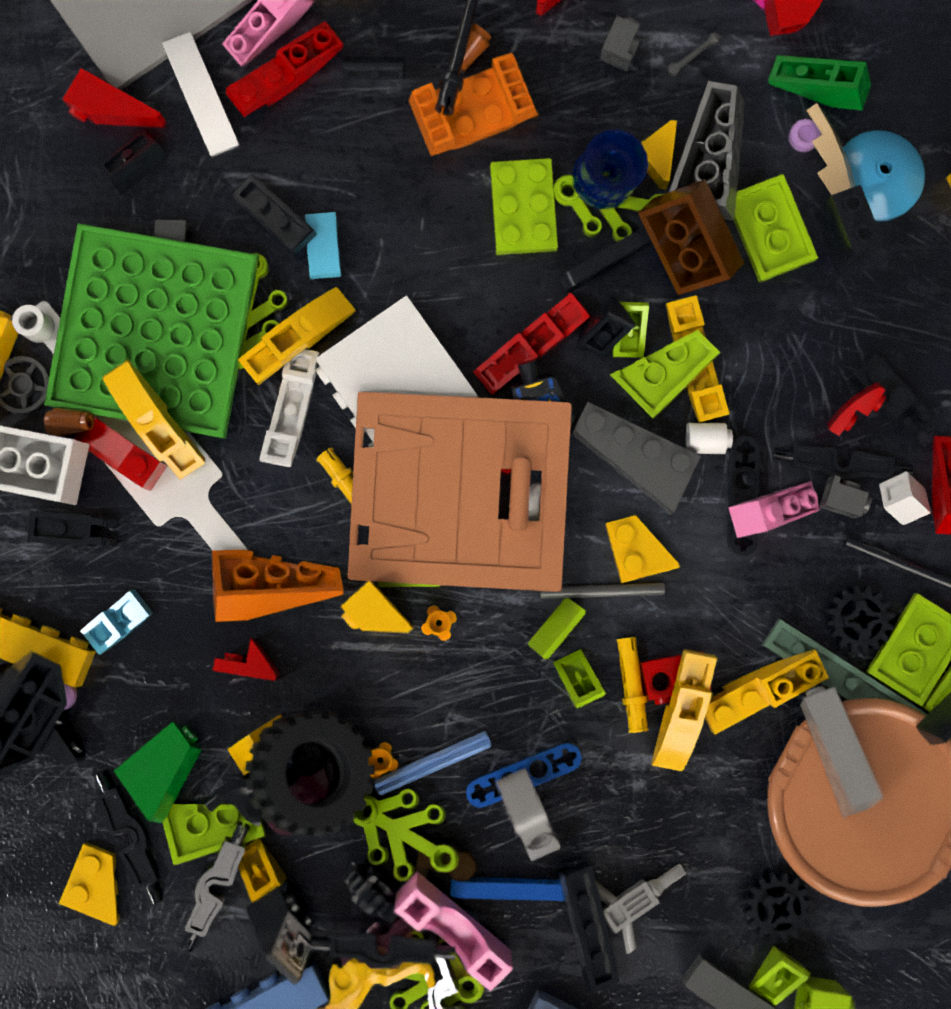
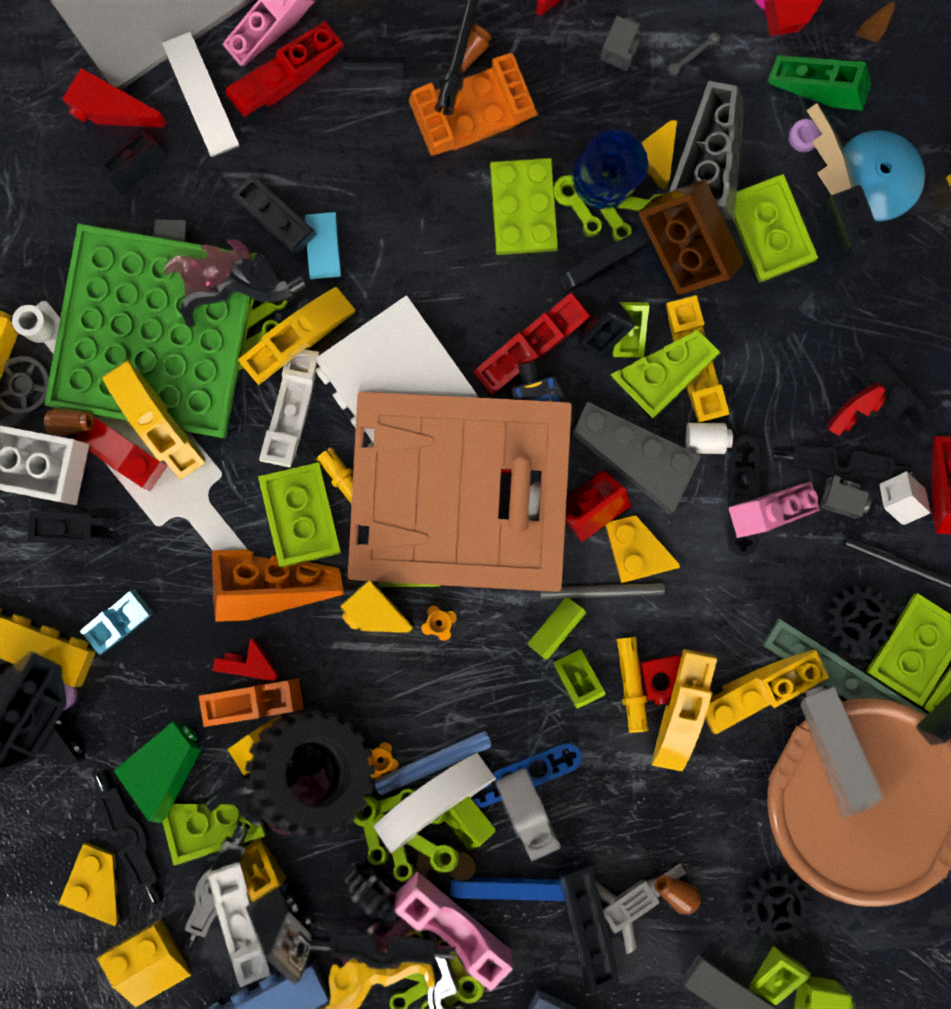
none -> yellow slope [97,918,192,1007]
none -> piece [163,239,307,328]
none -> orange slope [199,678,304,727]
none -> white slope [207,862,270,987]
none -> lime plate [258,462,341,568]
none -> white slope [373,753,495,854]
none -> lime slope [444,796,496,851]
none -> red slope [565,470,631,543]
none -> dark orange cone [655,875,701,915]
none -> clear orange slope [856,2,895,43]

